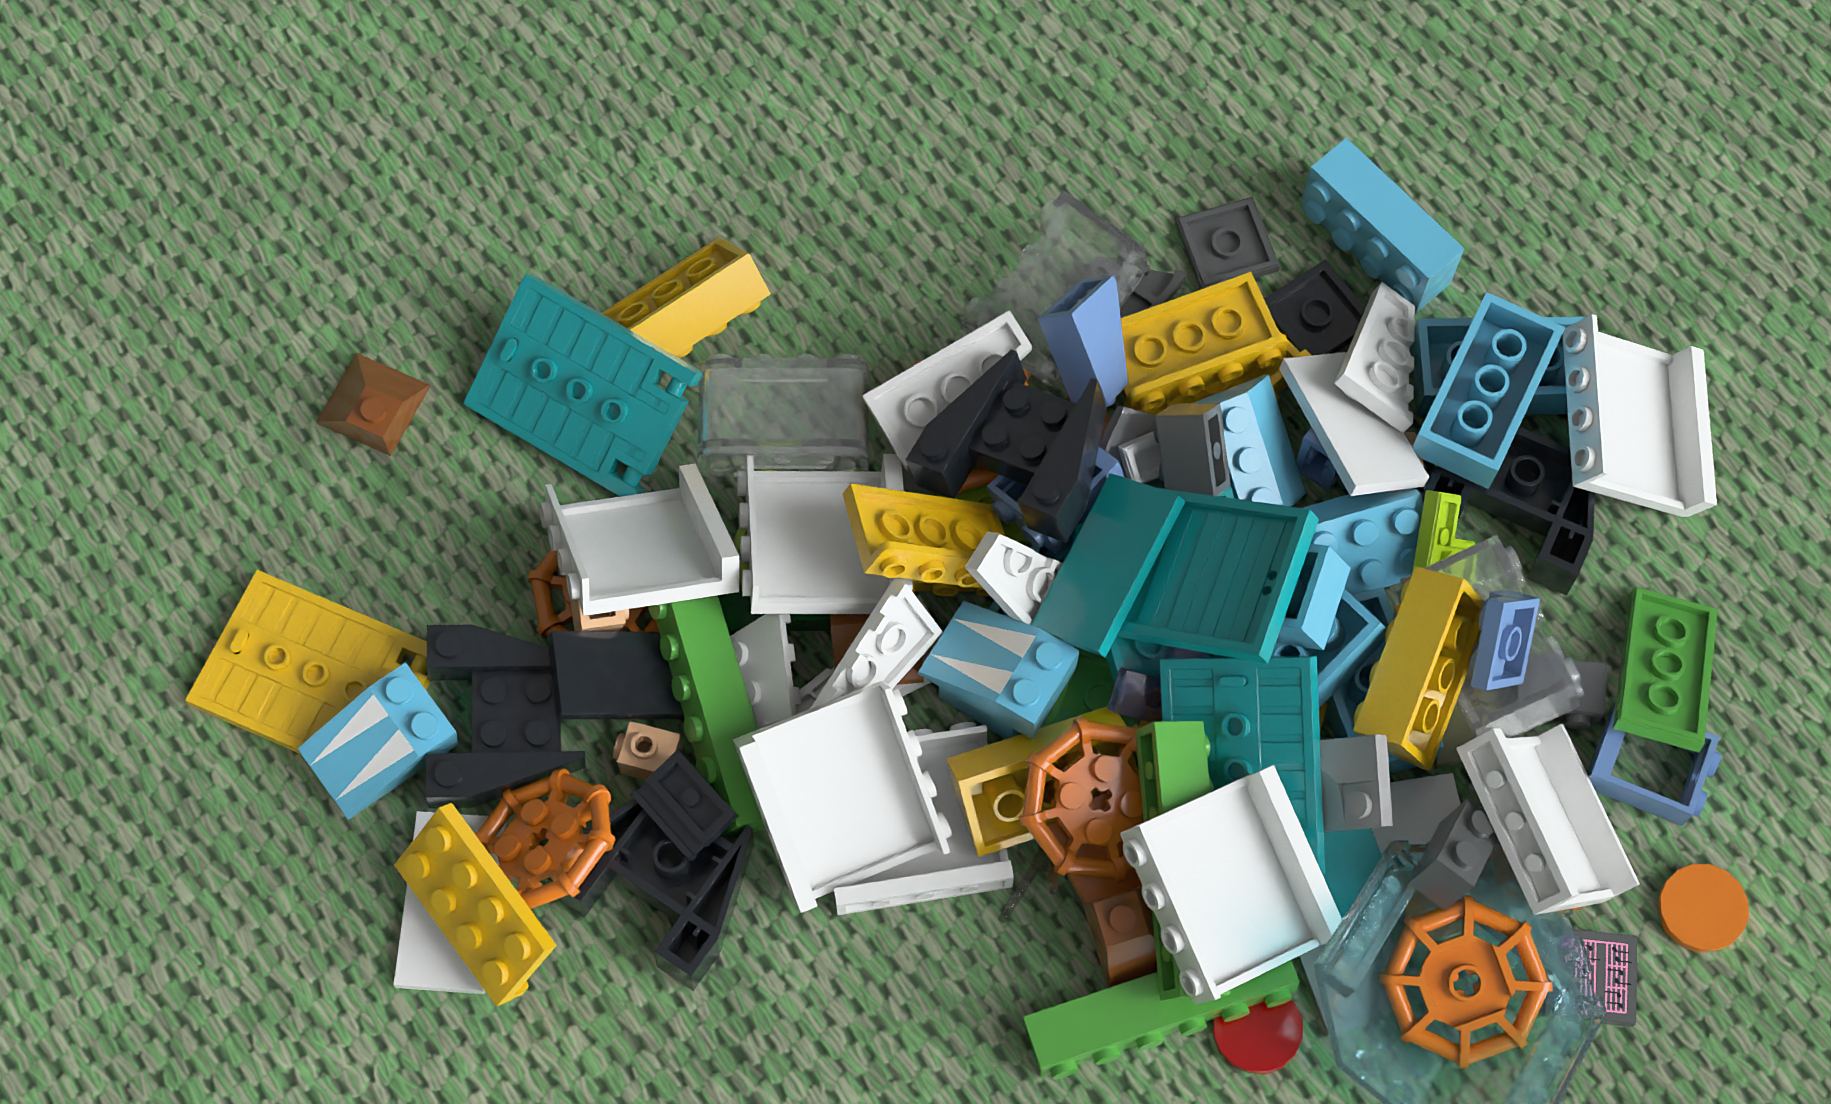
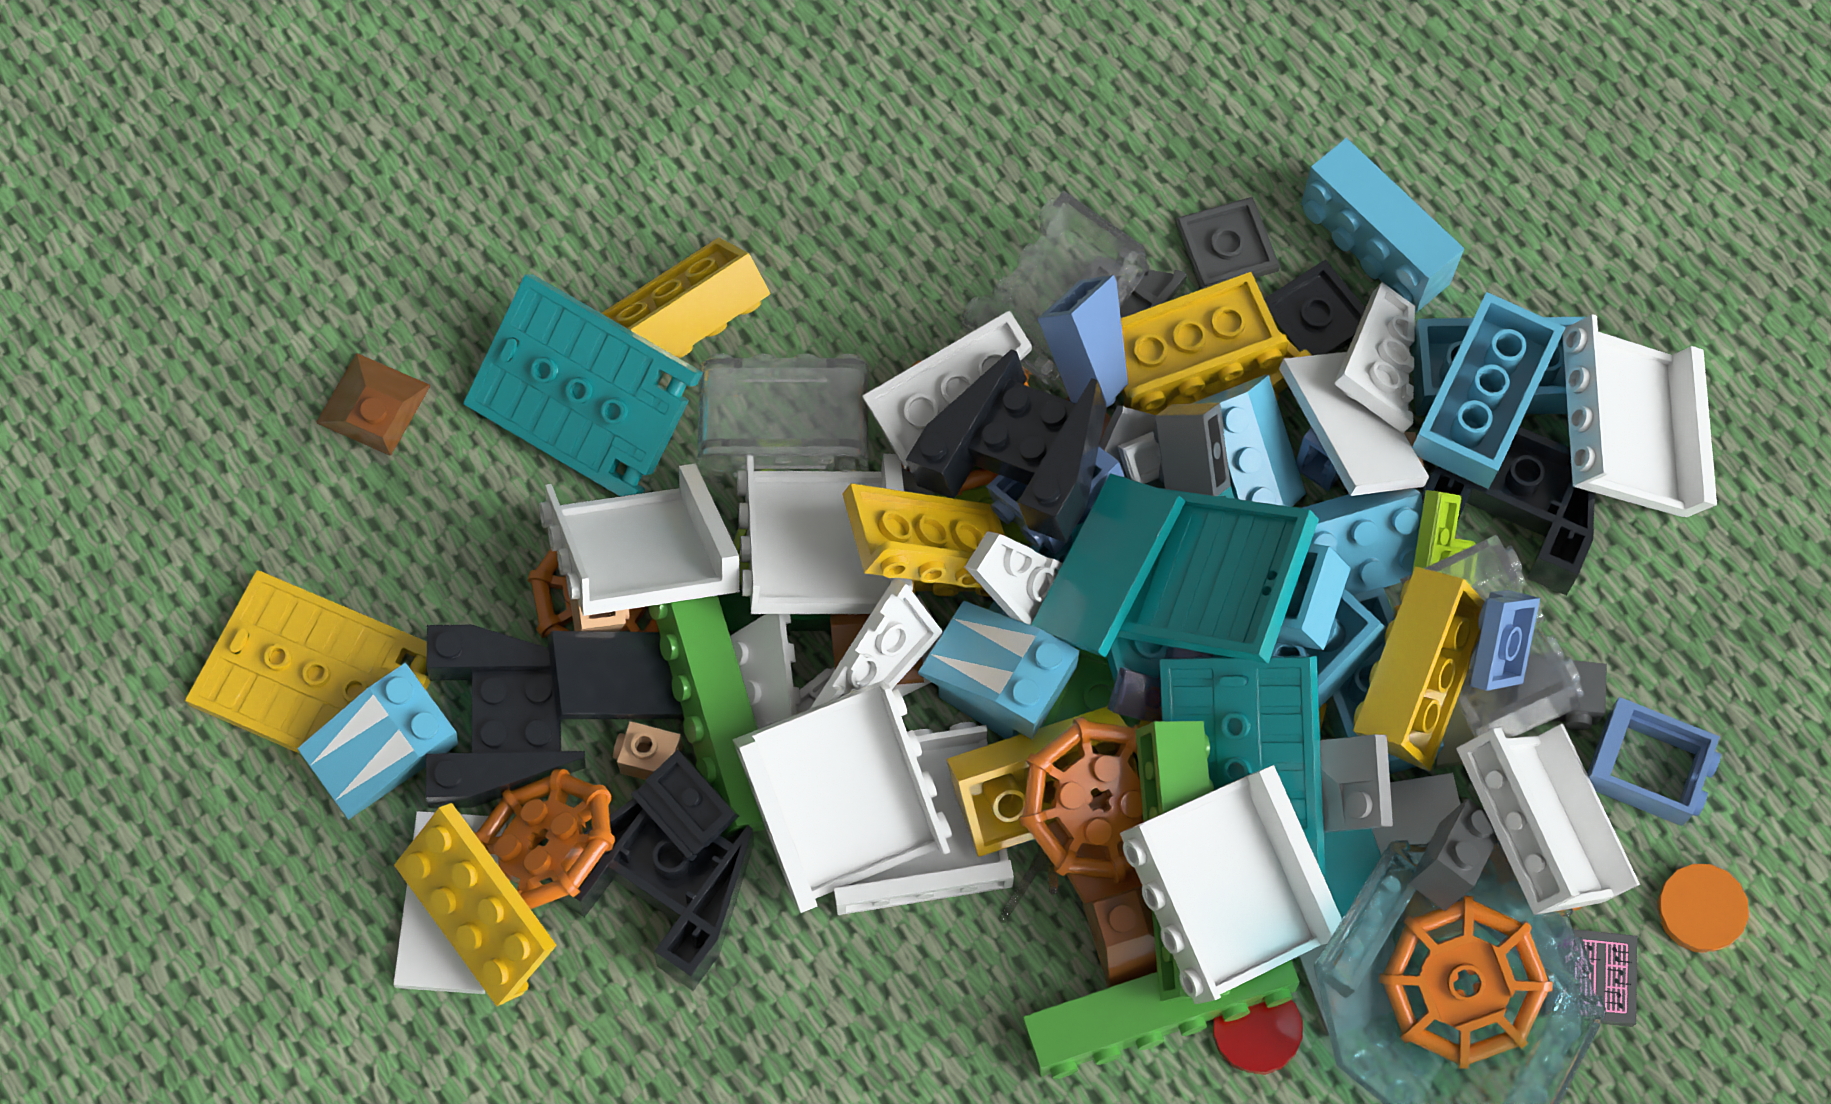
bright green tile [1613,586,1718,753] -> none

